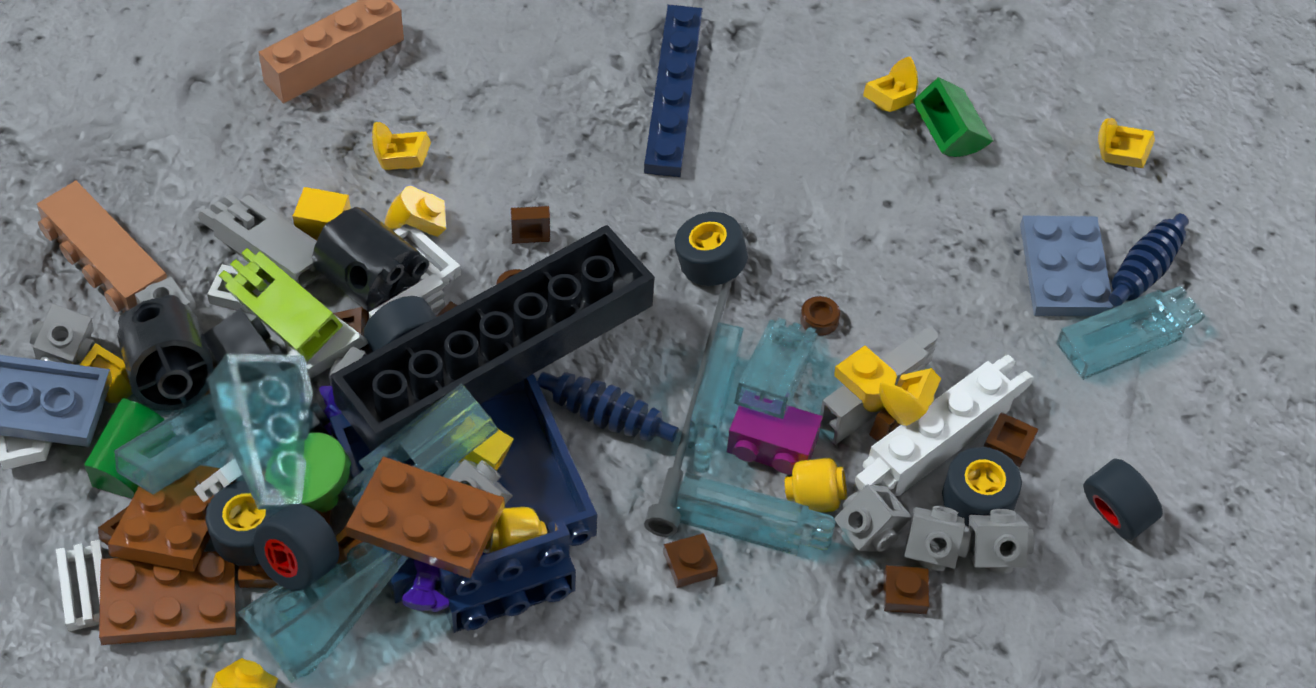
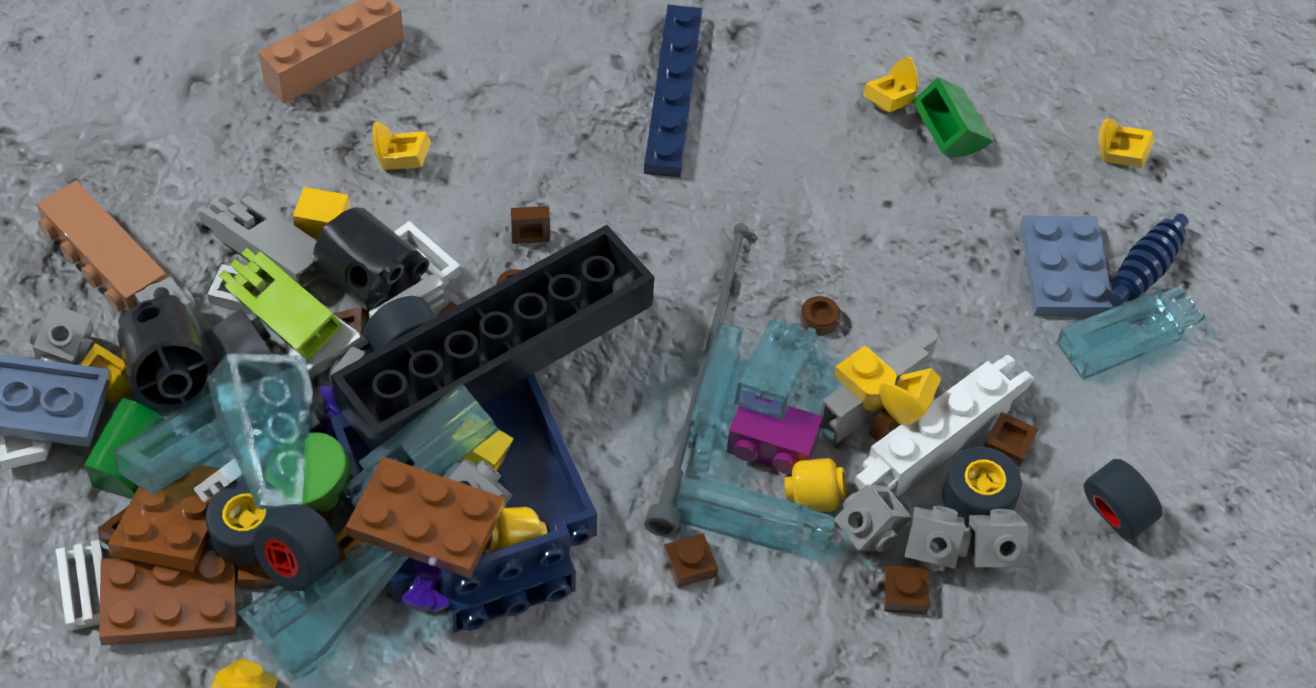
yellow plate [385,186,446,237] -> none
dark blue piece [537,371,679,443] -> none
black wheel [674,212,748,286] -> none

